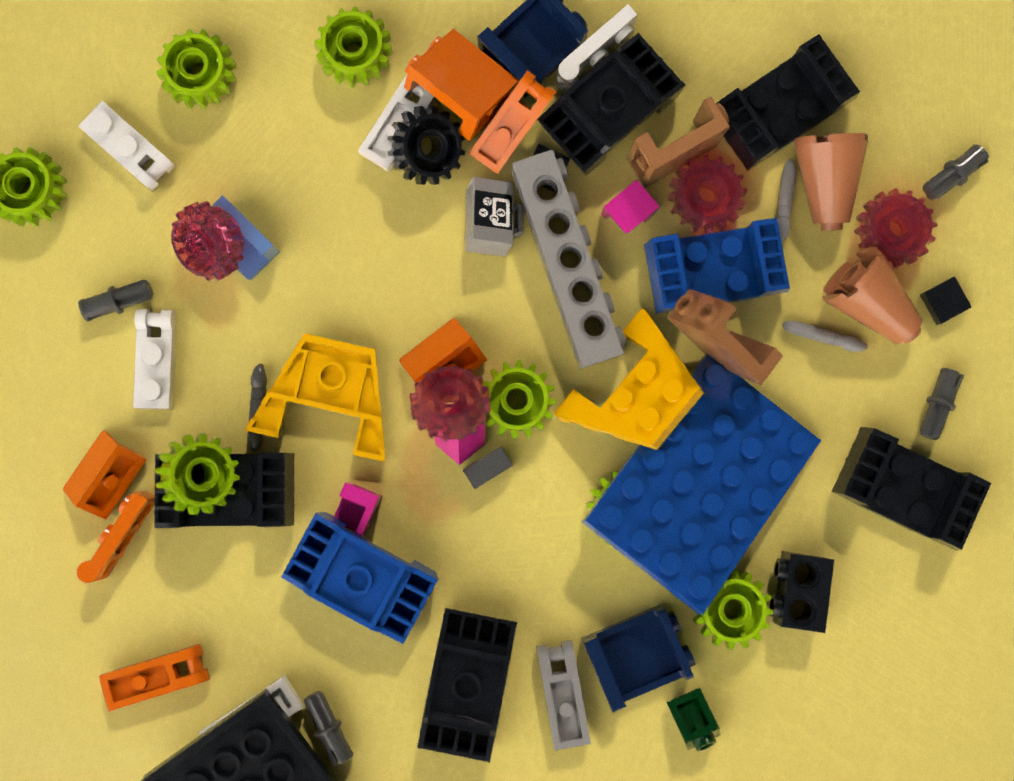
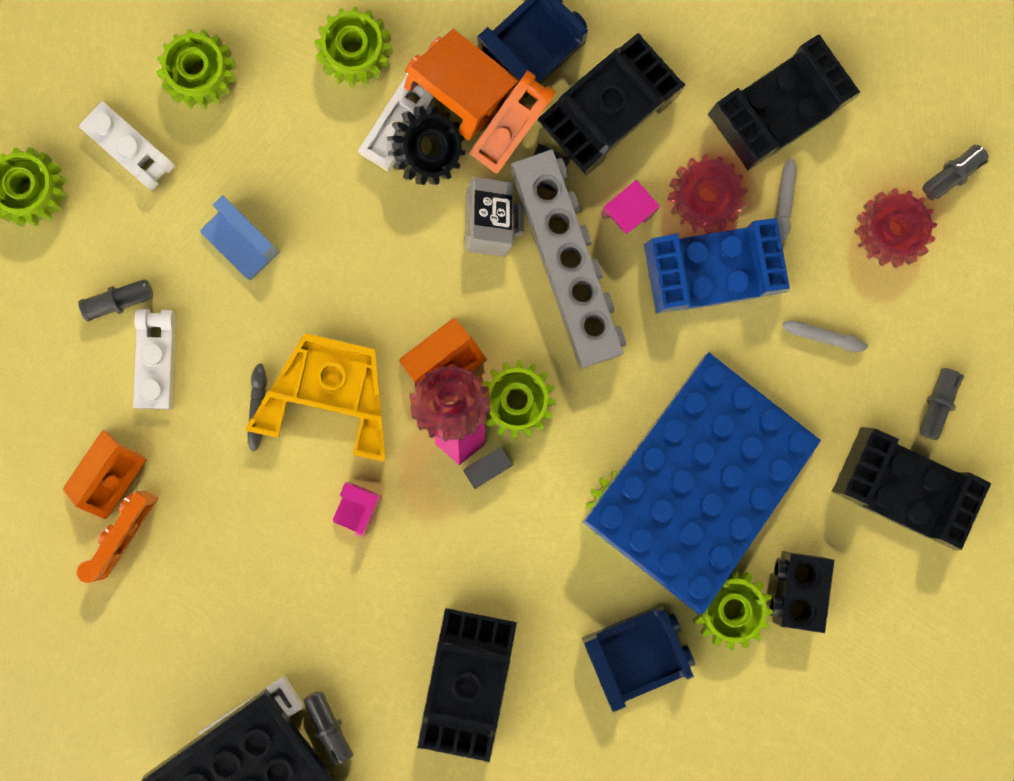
orange plate [99,644,210,712] -> none
lime gear [154,433,240,515] -> none
black plate [154,453,295,528] -> none
clear pink gear [171,201,244,281] -> none
blue plate [281,512,438,644] -> none
light grey plate [536,640,591,750] -> none
yellow wing [553,308,704,450] -> none
white plate [557,4,637,91] -> none
medium nougat panel [627,96,730,189] -> none
medium nougat panel [667,289,783,385] -> none
dark green bracket [667,688,720,751] -> none
nougat cone [794,133,868,231] -> none
nougat cone [822,247,922,344] -> none
black tile [919,276,972,325] -> none

